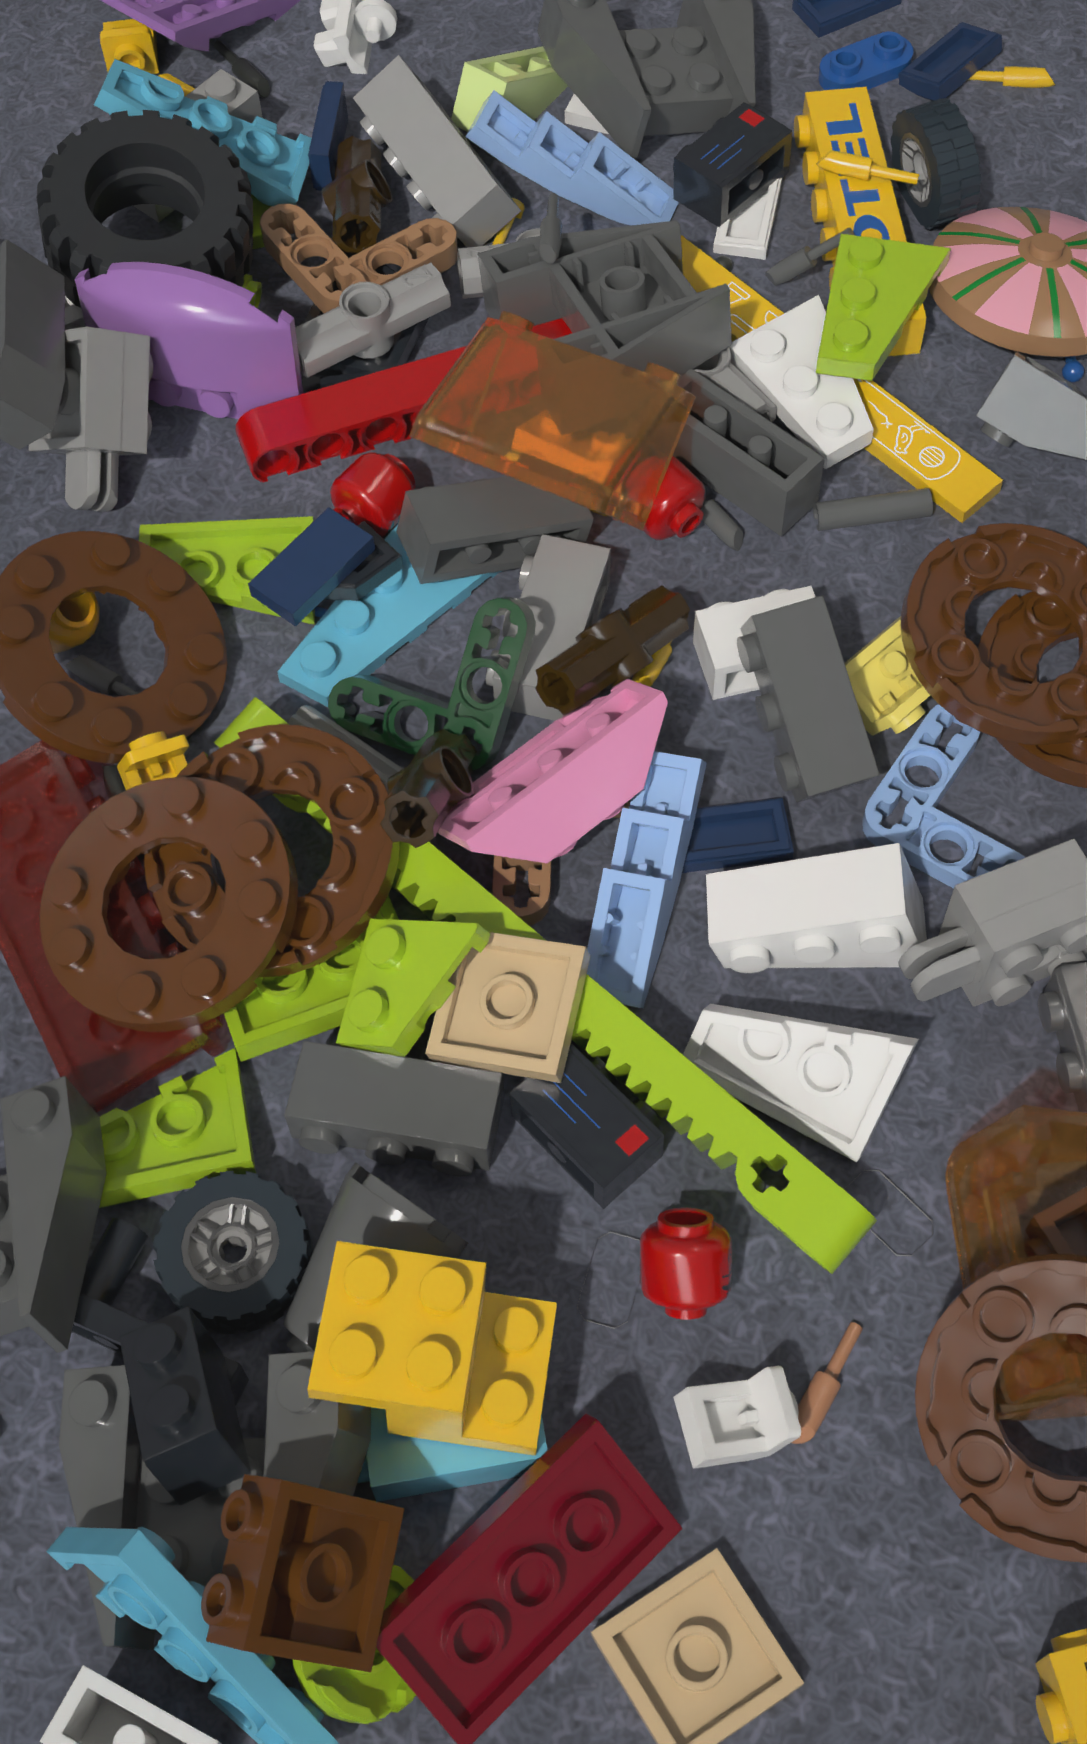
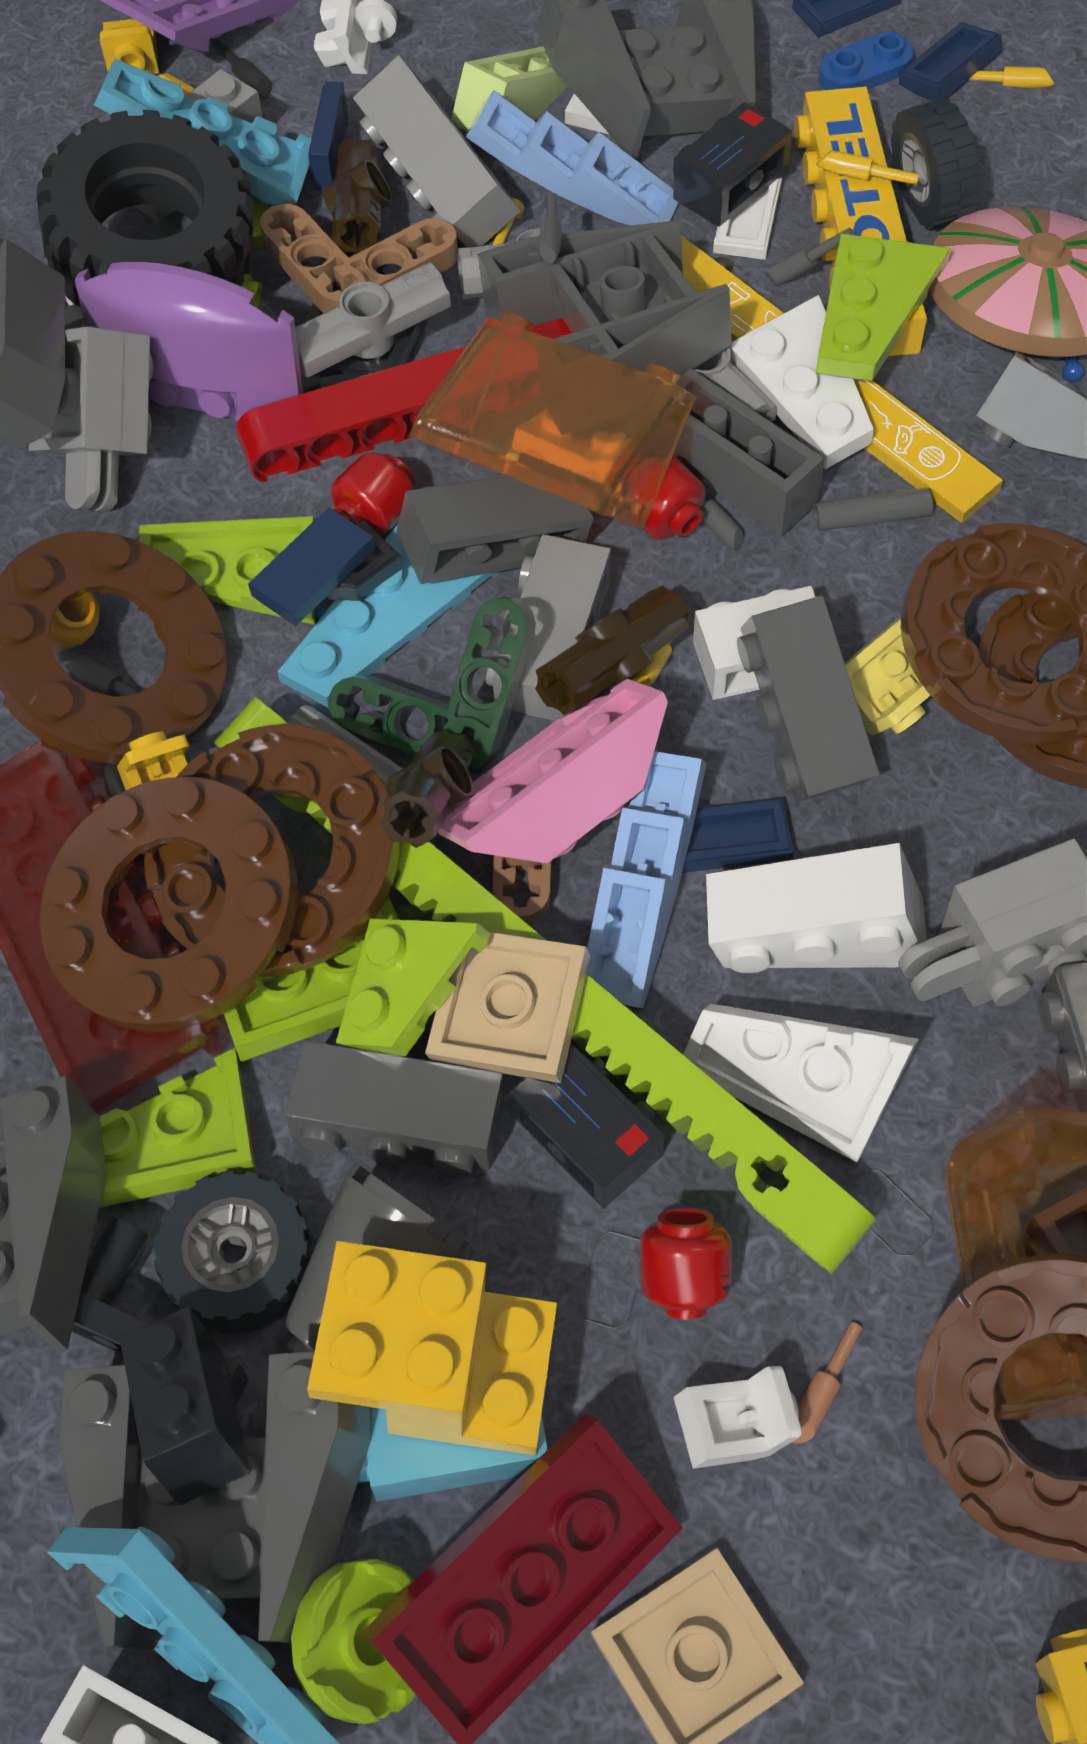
reddish brown plate [201,1474,404,1672] -> none
light blue beam [862,704,1025,889] -> none

